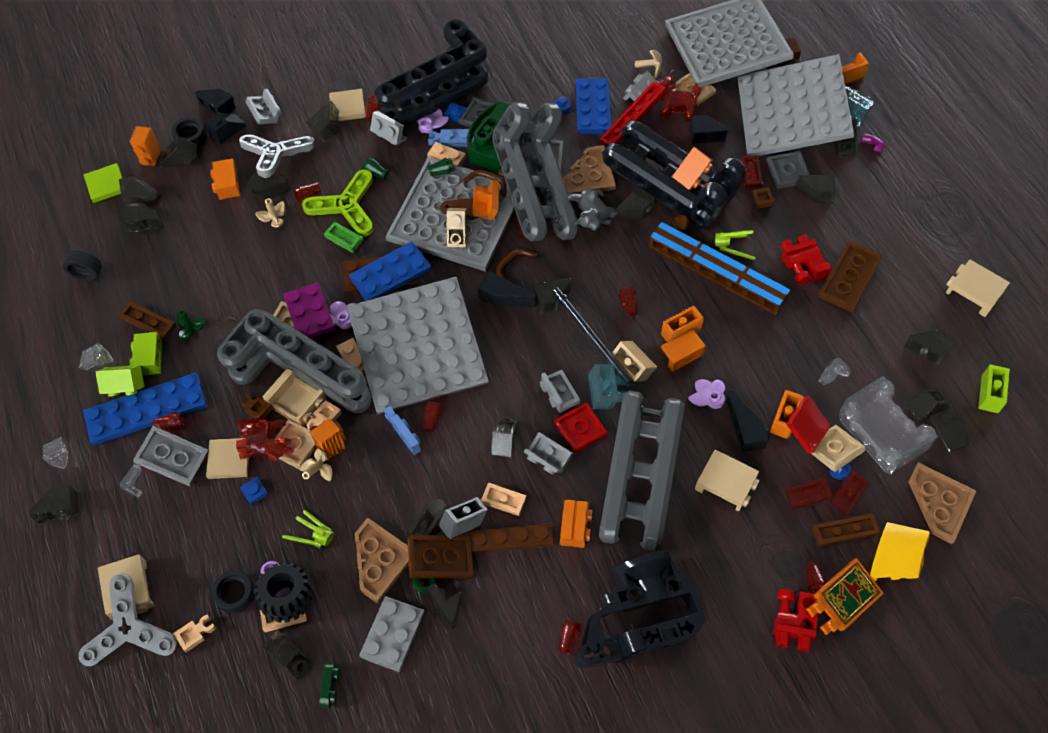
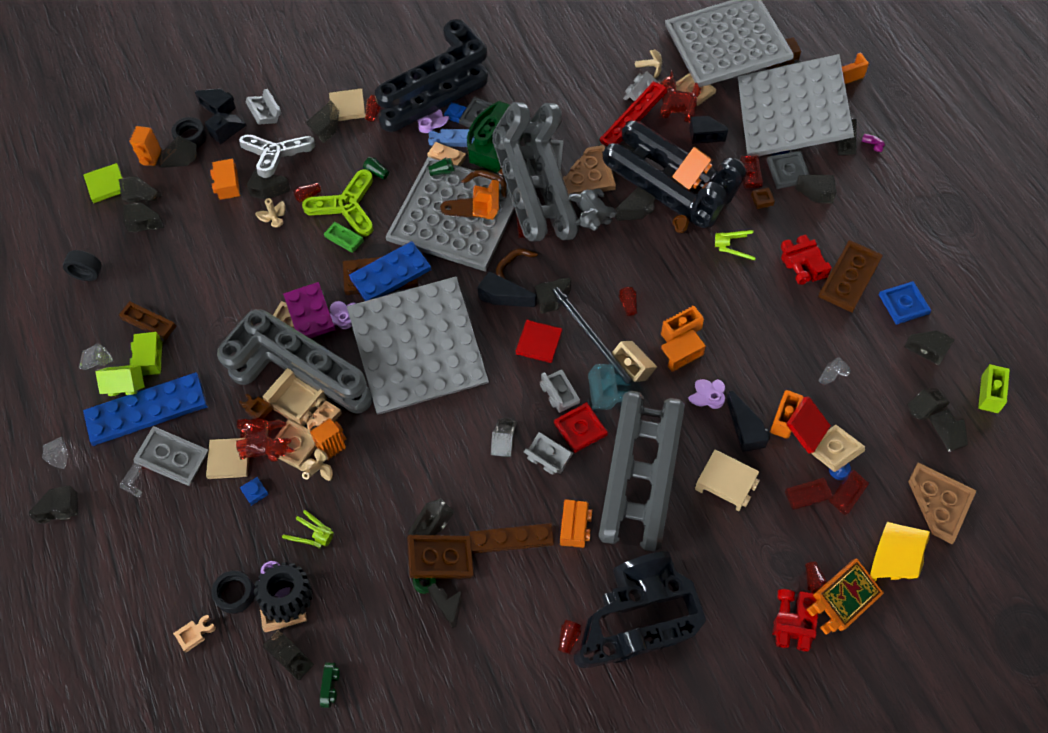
light grey piece [79,573,178,666] -> none
tan panel [98,554,154,620] -> none
clear red cone [152,411,184,431] -> none
dark green plant [176,309,207,340] -> none
light nougat plate [336,338,365,373] -> none
medium nougat plate [355,518,409,604] -> none
light grey plate [359,596,425,673] -> none
light grey bracket [370,111,407,145] -> none
medium blue plate [383,406,421,455] -> none
clear red cone [423,401,443,432] -> none
dark grey brick [438,497,487,539] -> none
tan slope [447,208,467,247] -> none
light nougat plate [481,483,526,516] -> none
blue tile [554,97,571,114] -> none
blue plate [575,78,611,134] -> none
brick [649,222,790,315] -> none
reddish brown plate [812,513,880,547] -> none
clear windscreen [839,376,938,474] -> none
clear light blue brick [845,86,874,126] -> none
tan panel [946,260,1010,317] -> none
none -> red tile [516,320,562,363]
none -> blue tile [879,281,931,325]

